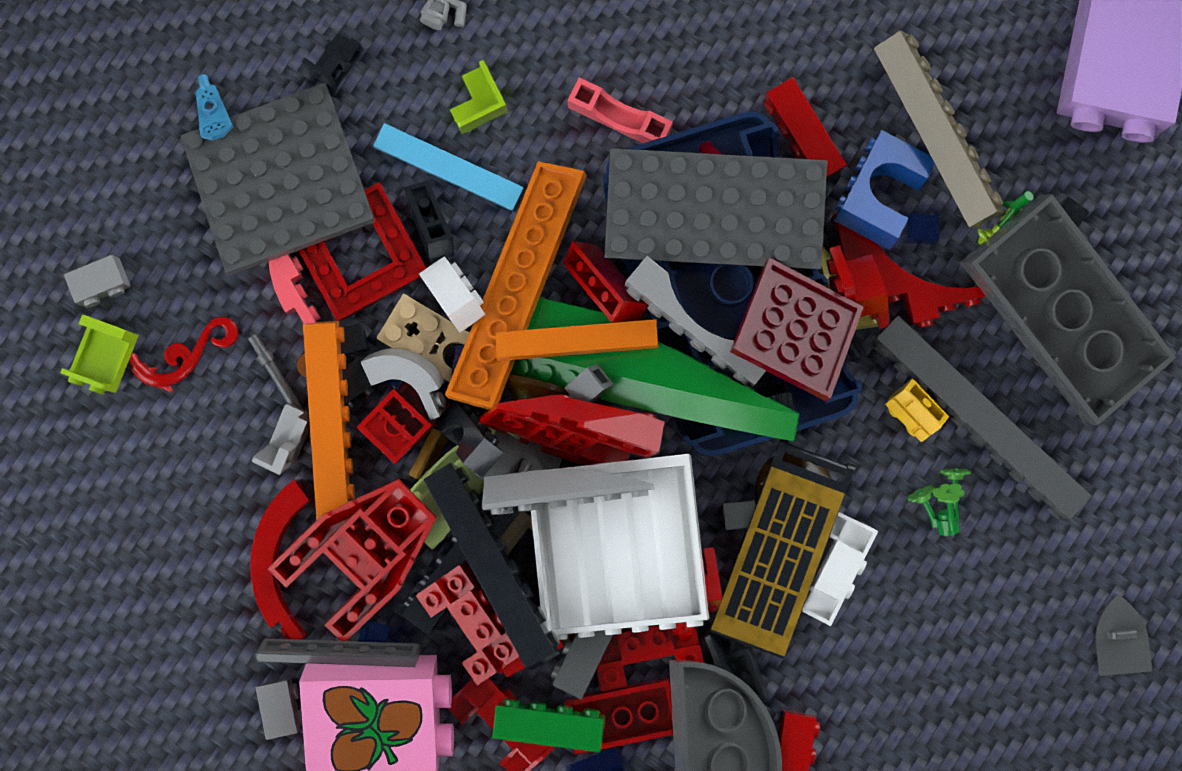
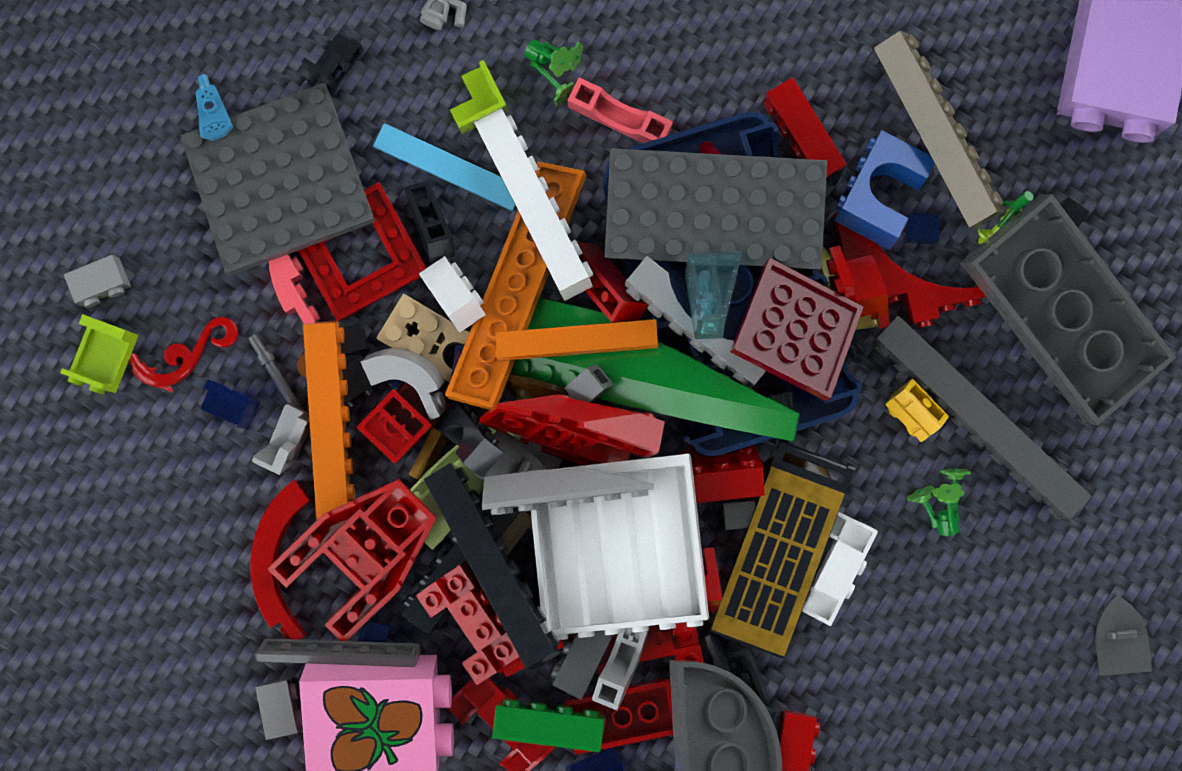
none -> clear blue panel [201,379,261,430]
none -> white brick [474,108,594,301]
none -> plant [525,39,583,106]
none -> light grey arch [592,626,650,710]
none -> red brick [677,444,765,503]
none -> clear light blue wedge [685,251,742,340]

